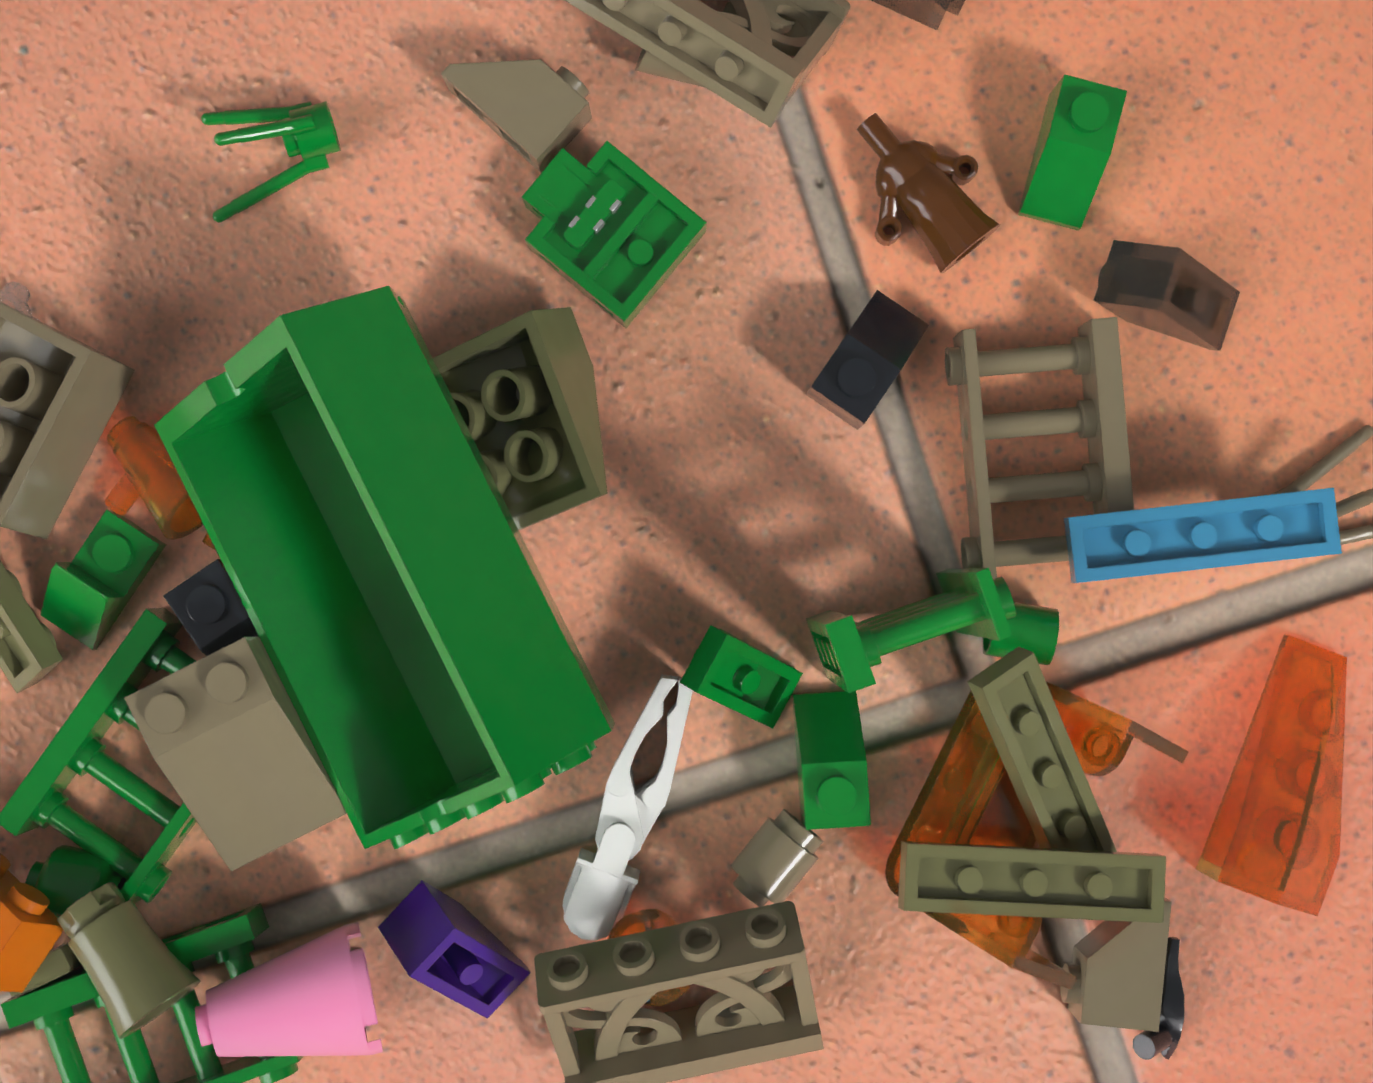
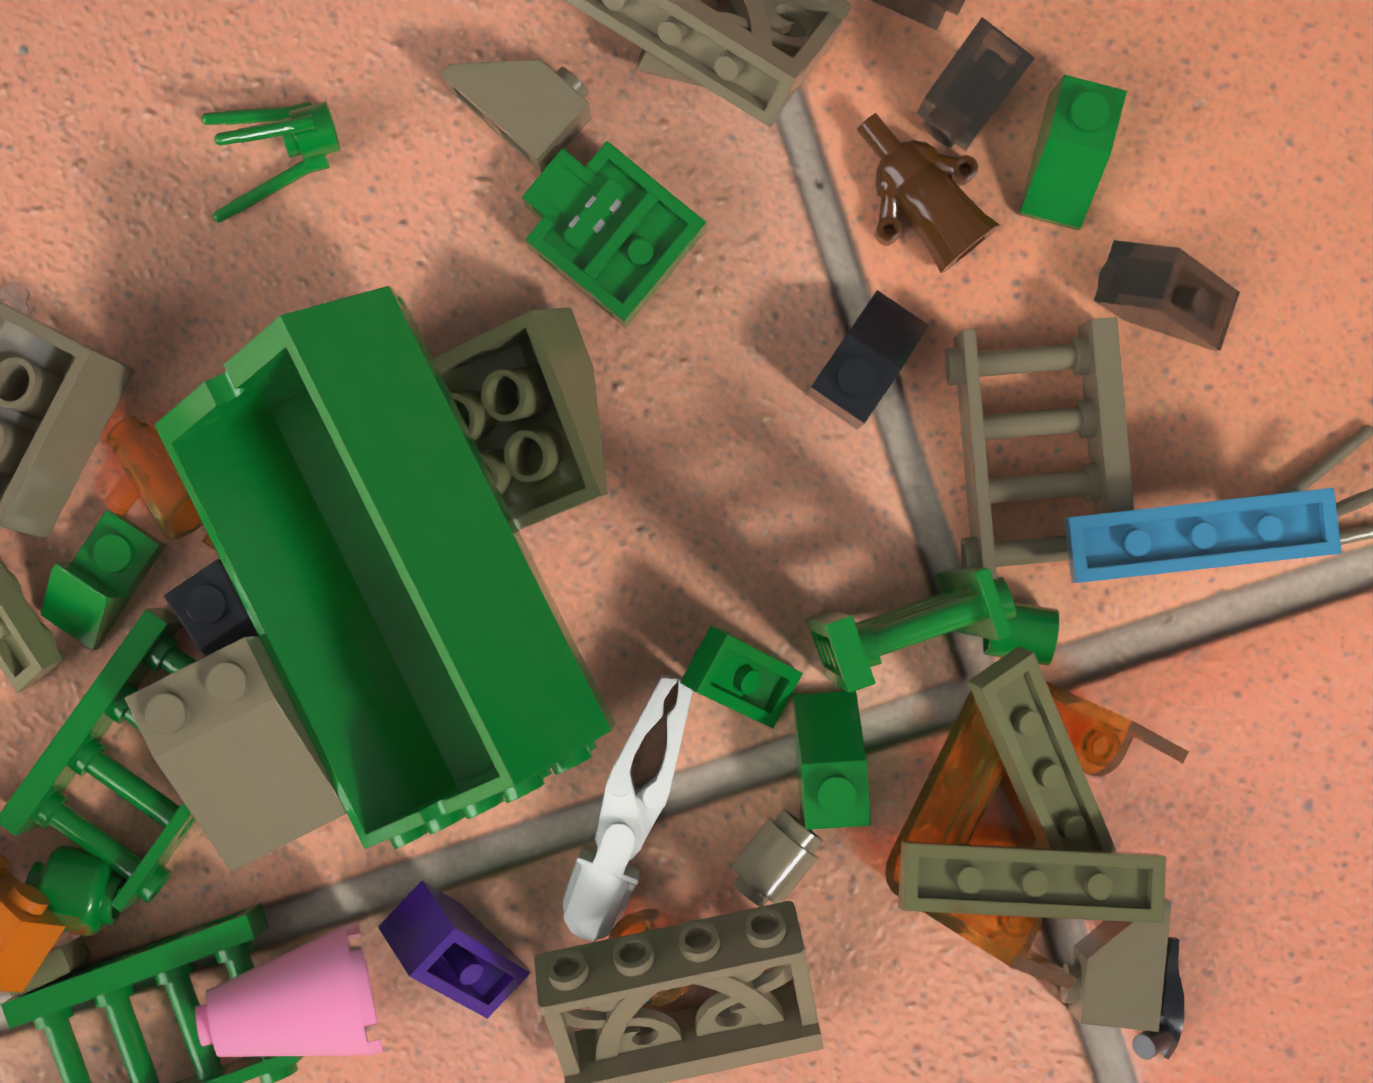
olive plant [57,882,201,1039] -> none
clear orange wedge [1196,634,1347,917] -> none
none -> clear smoke slope [917,17,1035,152]

